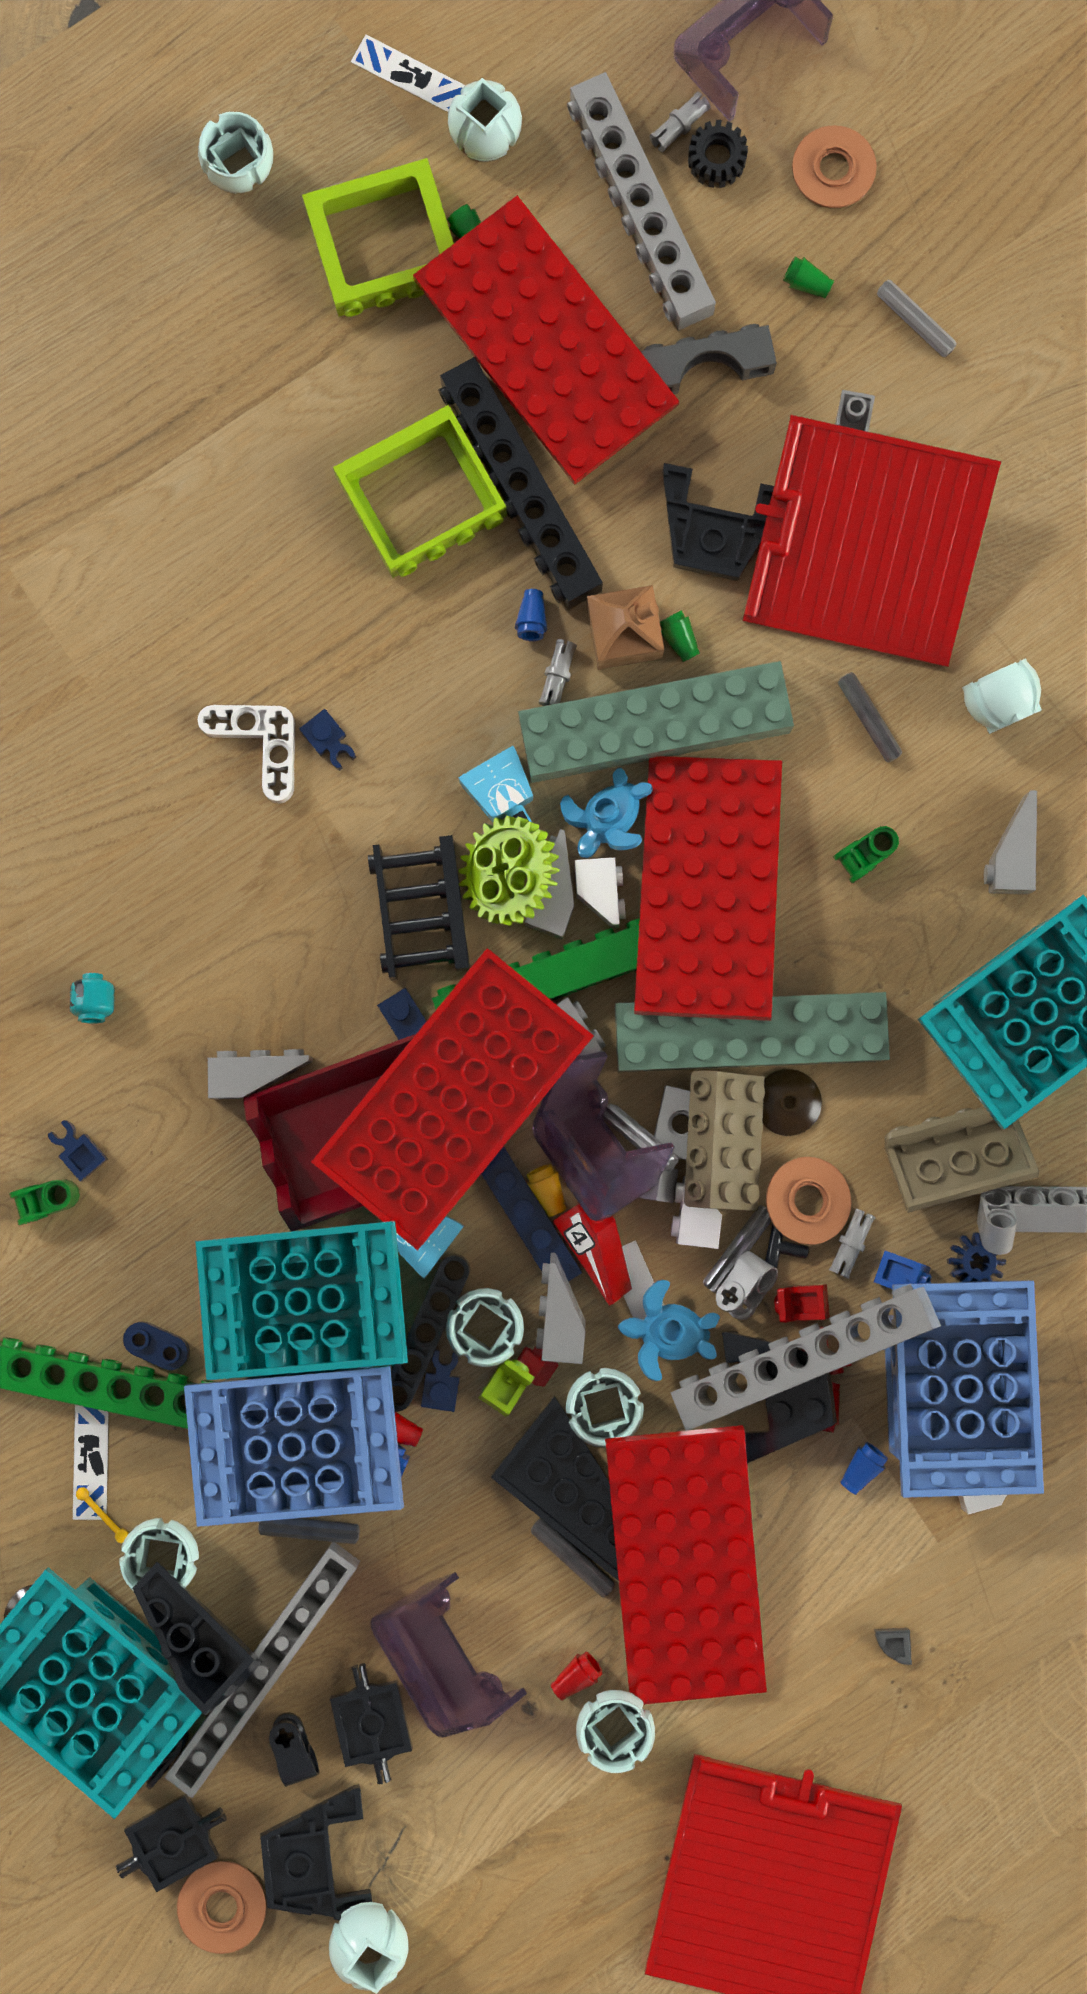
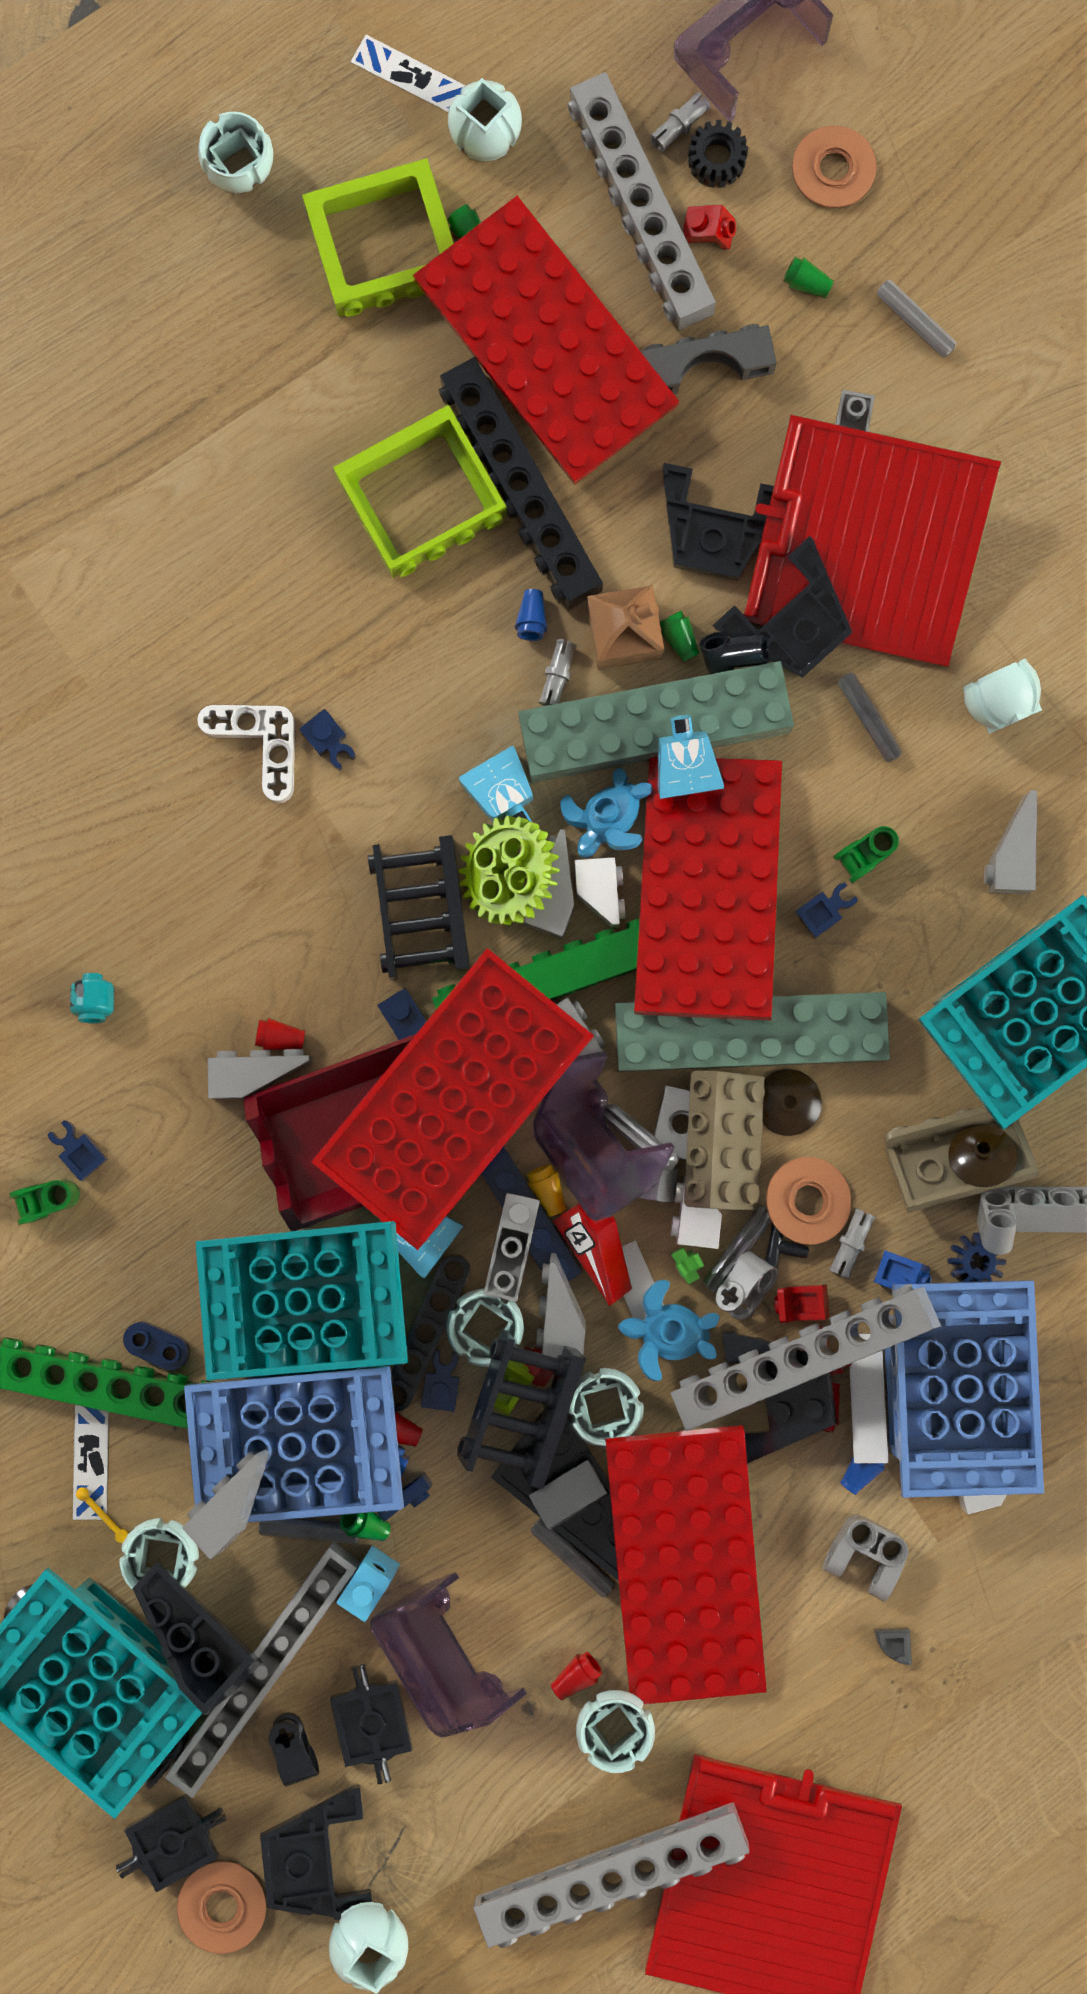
none -> light grey slope [182,1450,269,1560]
none -> red cone [255,1018,305,1050]
none -> medium azure torso [336,1545,400,1622]
none -> green cone [340,1512,391,1541]
none -> dark blue plate [377,1472,432,1522]
none -> black fence [457,1329,586,1489]
none -> light grey brick [474,1802,749,1948]
none -> light grey slope [483,1192,540,1302]
none -> dark grey hinge [529,1460,610,1530]
none -> medium azure torso [657,715,724,799]
none -> bright green plate [670,1247,704,1284]
none -> red bracket [683,205,736,250]
none -> black piece [699,632,770,674]
none -> black wing [712,536,853,678]
none -> dark blue plate [795,882,858,939]
none -> light grey piece [822,1515,909,1601]
none -> white sticker [849,1334,888,1463]
none -> dark brown dish [948,1124,1018,1187]

